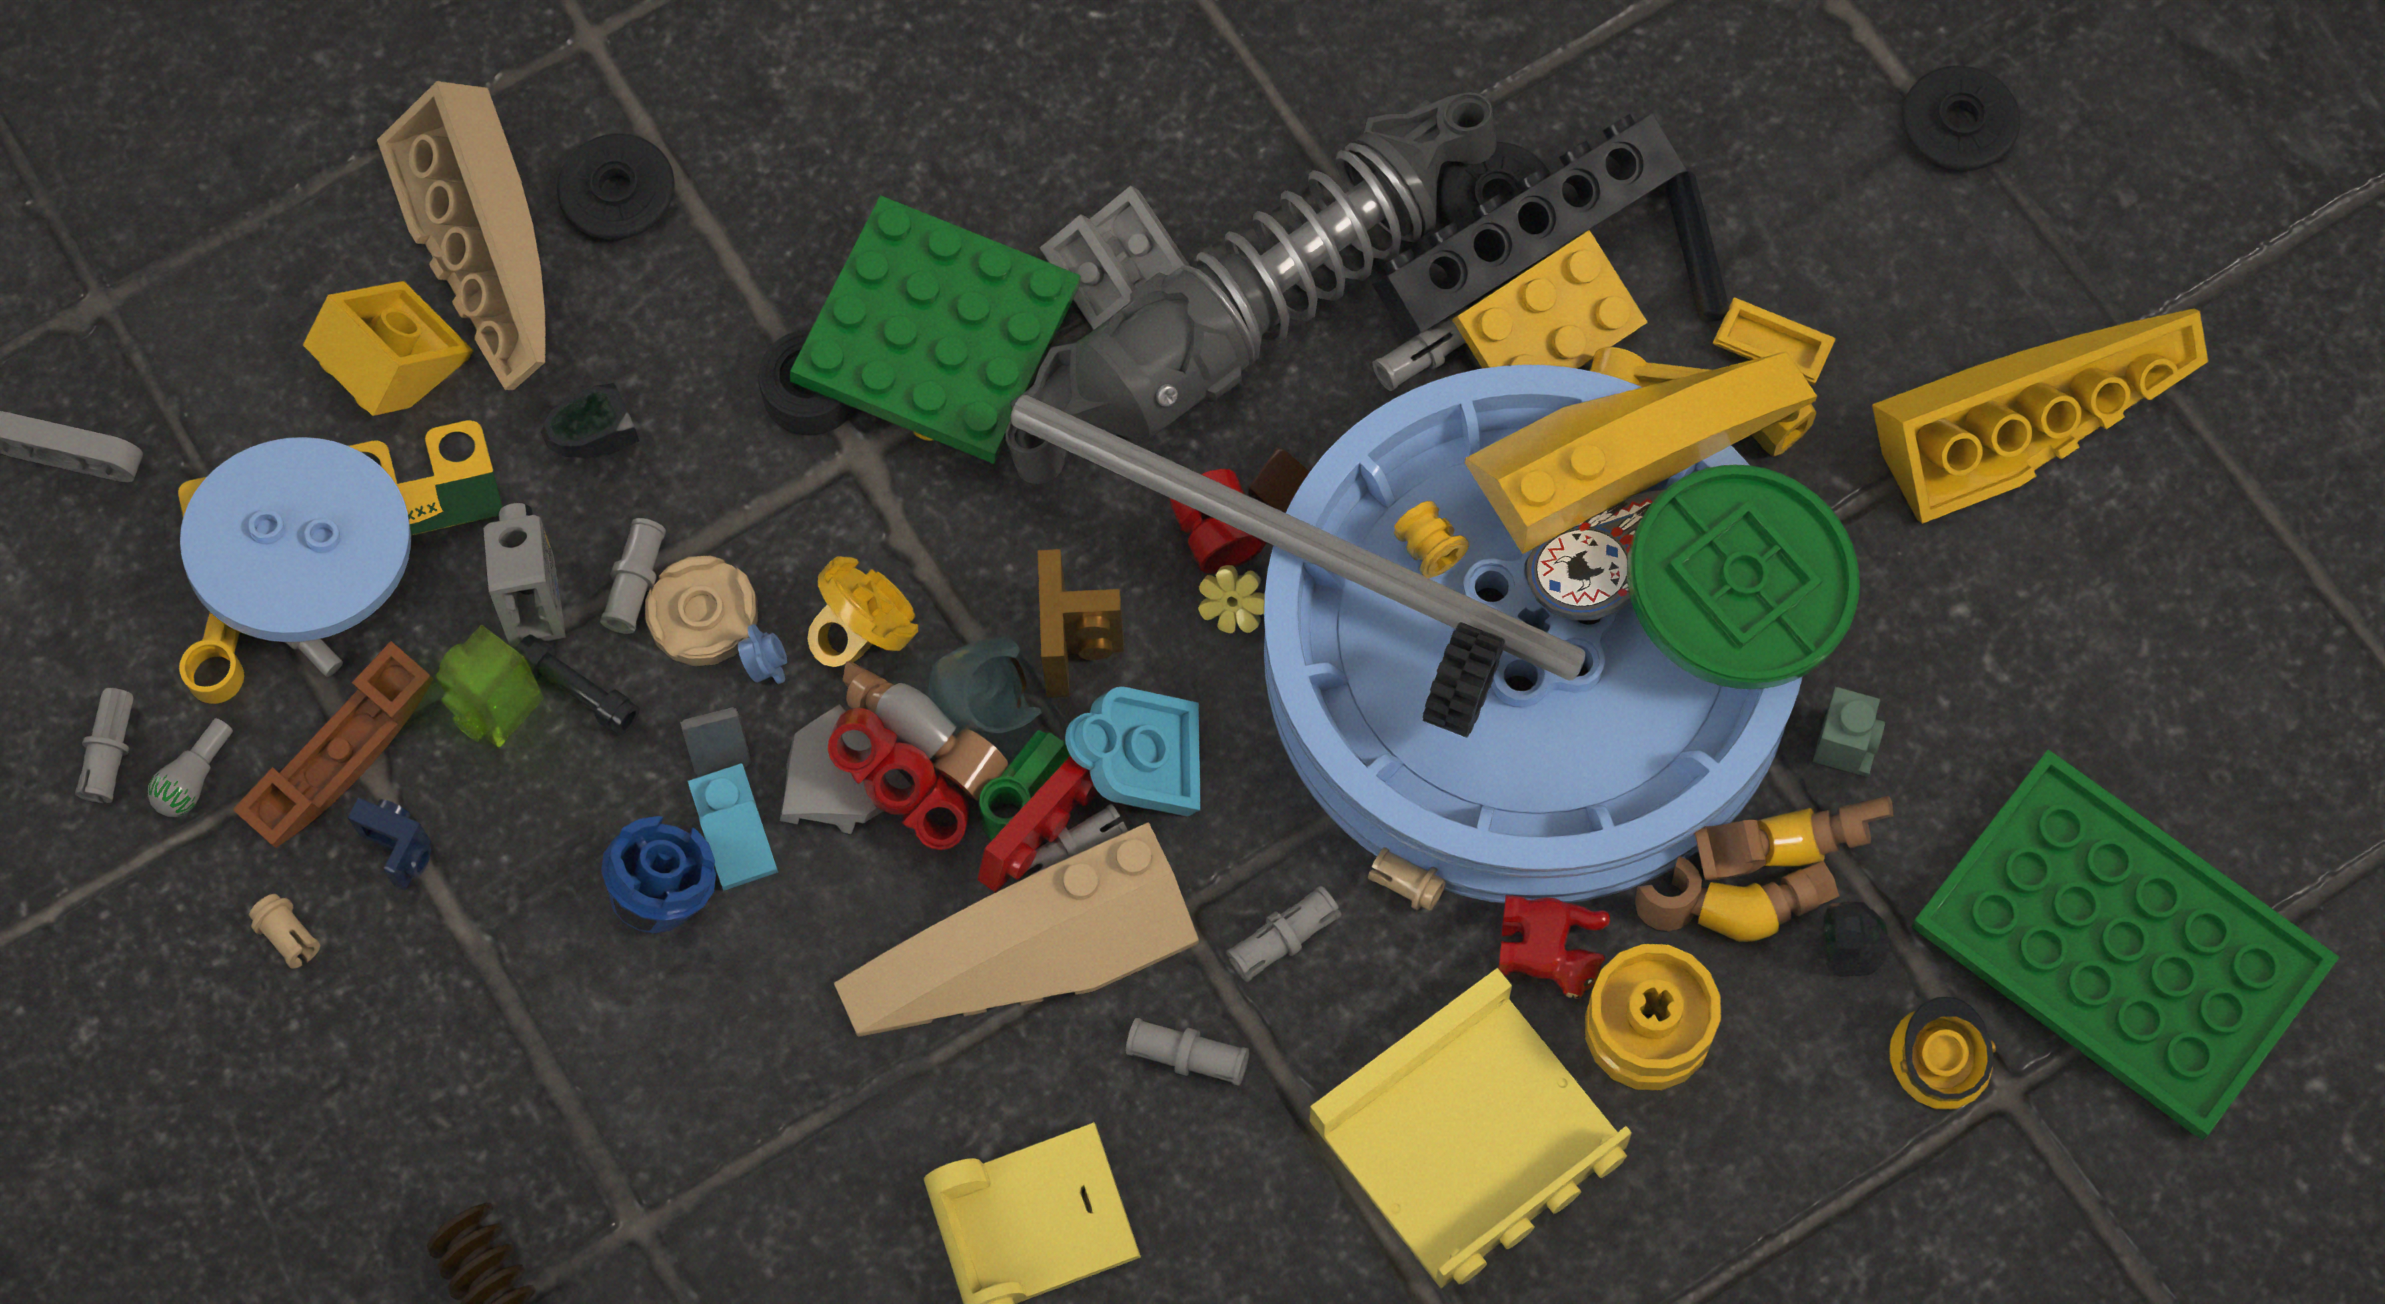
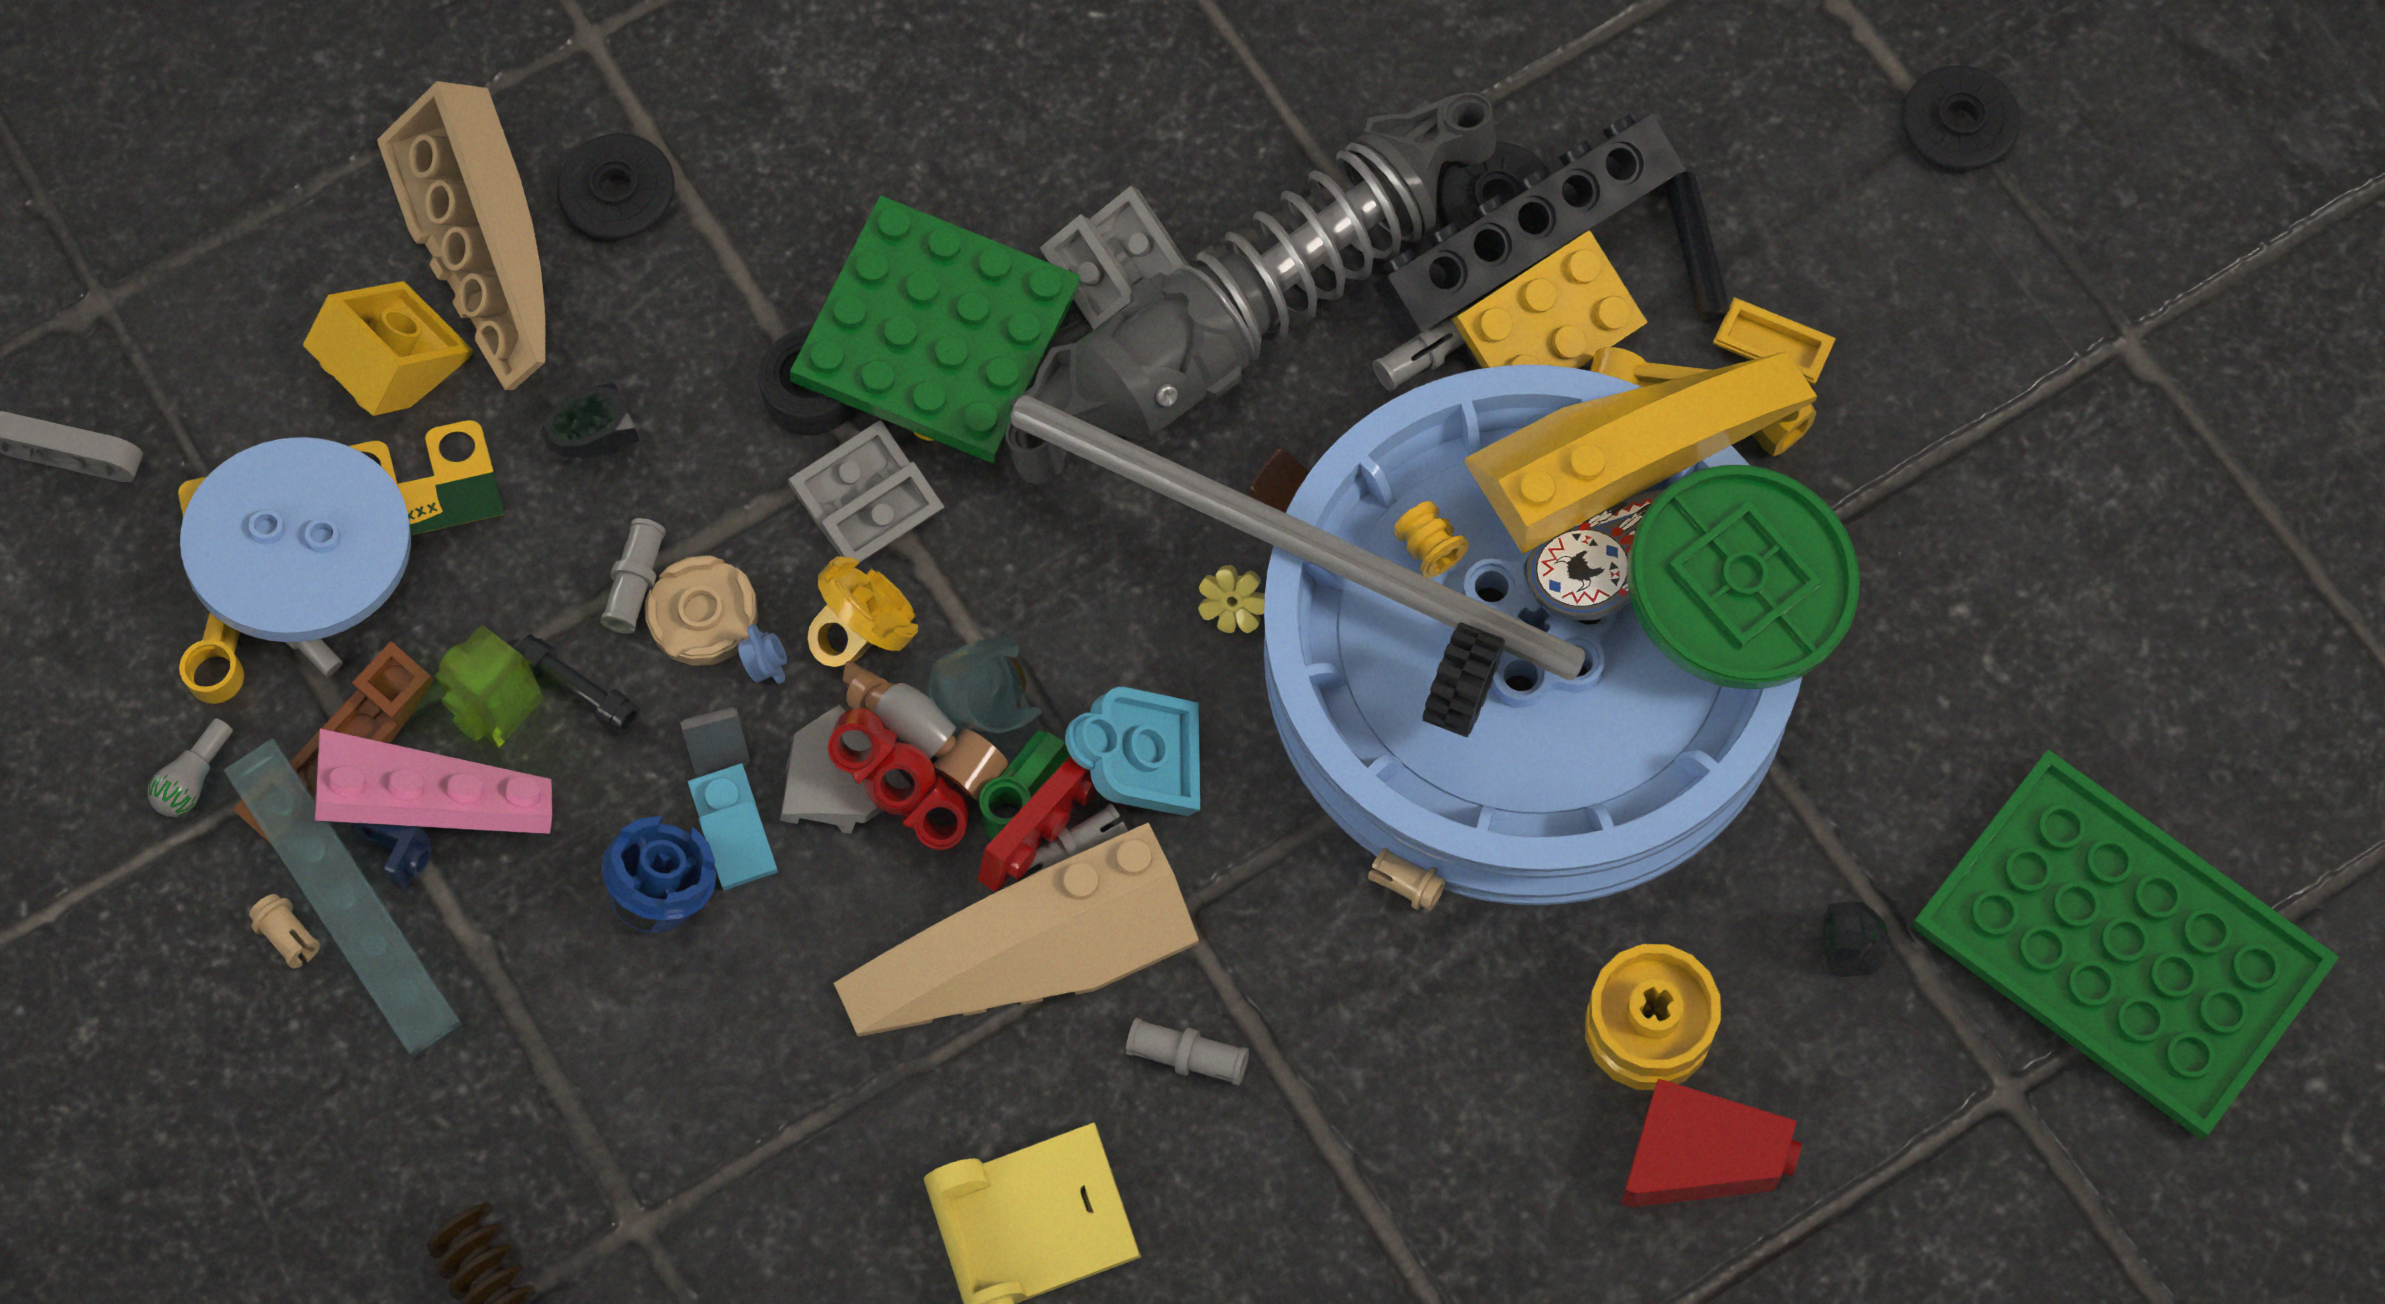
light grey axle [75,688,134,803] -> none
light grey torso [483,503,566,648] -> none
pearl gold bracket [1038,549,1124,698] -> none
red wheel [1169,469,1266,574] -> none
light grey pin [1226,886,1342,982] -> none
light yellow panel [1310,968,1632,1288] -> none
red animal [1498,895,1610,998] -> none
medium nougat piece [1635,856,1839,942] -> none
medium nougat piece [1695,796,1893,880] -> none
sand green brick [1812,687,1885,777] -> none
yellow wedge [1872,309,2208,524] -> none
yellow piece [1890,997,1996,1109] -> none
none -> clear light blue tile [223,738,462,1056]
none -> bright pink wing [315,729,552,834]
none -> light grey slope [787,420,944,564]
none -> red slope [1621,1079,1802,1207]

